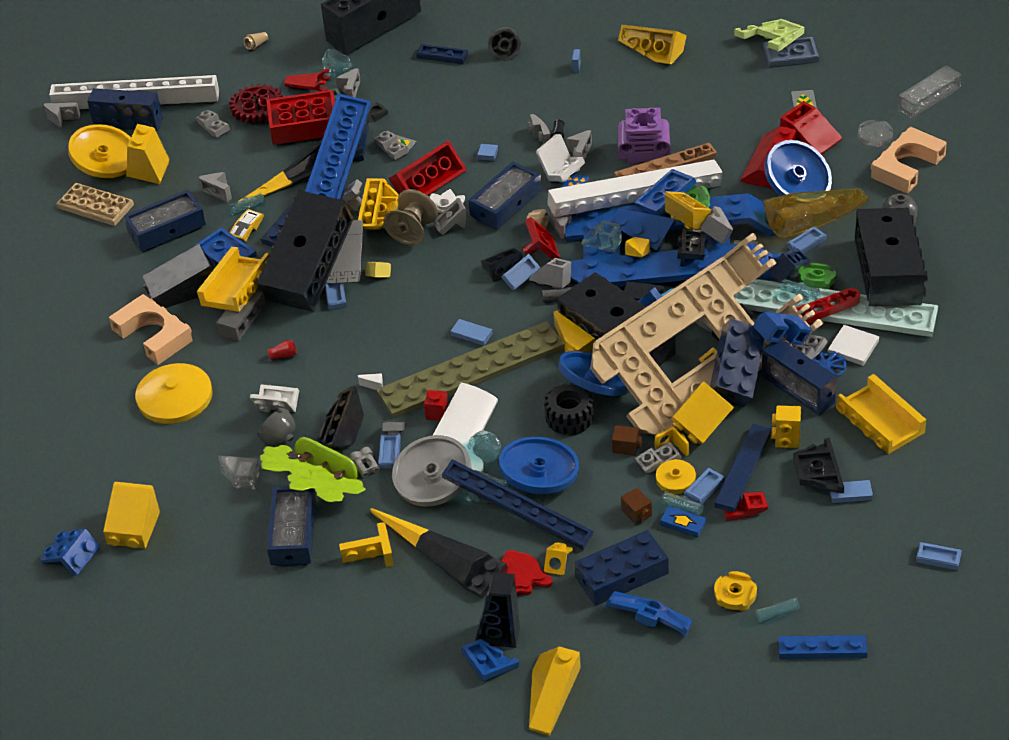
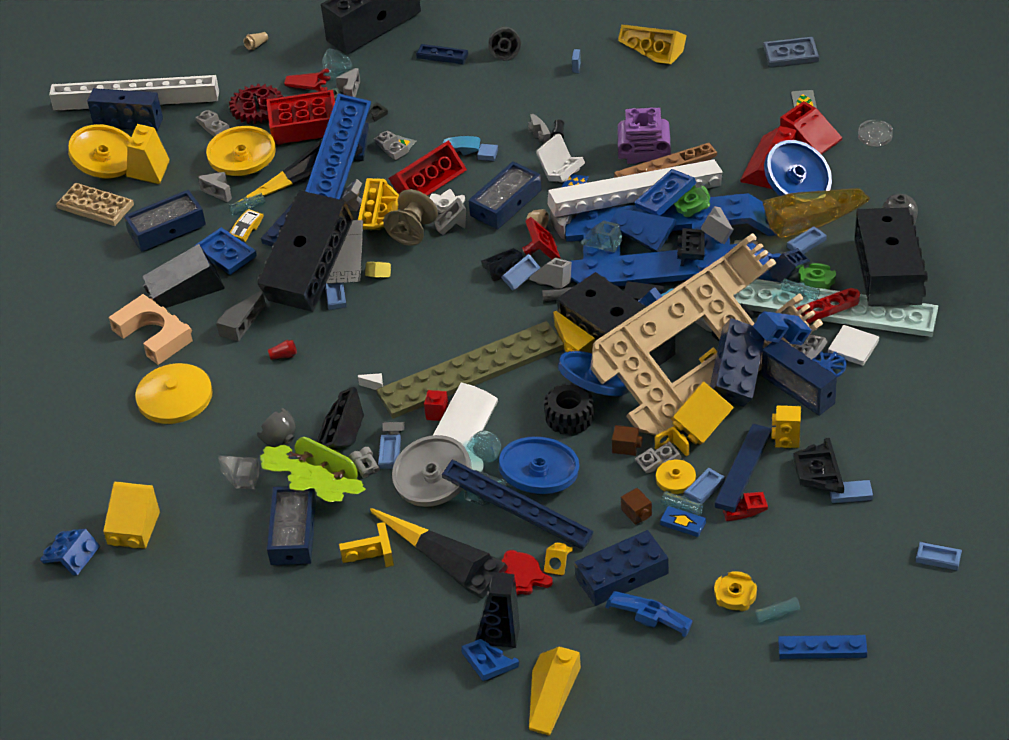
light grey slope [44,102,80,128] -> none
yellow panel [197,247,270,312] -> none
white bracket [250,384,299,413] -> none
medium blue tile [450,319,493,346] -> none
light grey slope [566,130,592,160] -> none
yellow slope [625,237,650,257] -> none
yellow slope [664,191,712,229] -> none
yellowish green wing [734,19,804,51] -> none
yellow panel [836,374,926,454] -> none
light nougat arch [870,127,947,194] -> none
clear brick [898,65,962,118] -> none
none -> yellow dish [206,126,276,176]
none -> dark azure slope [443,136,481,156]

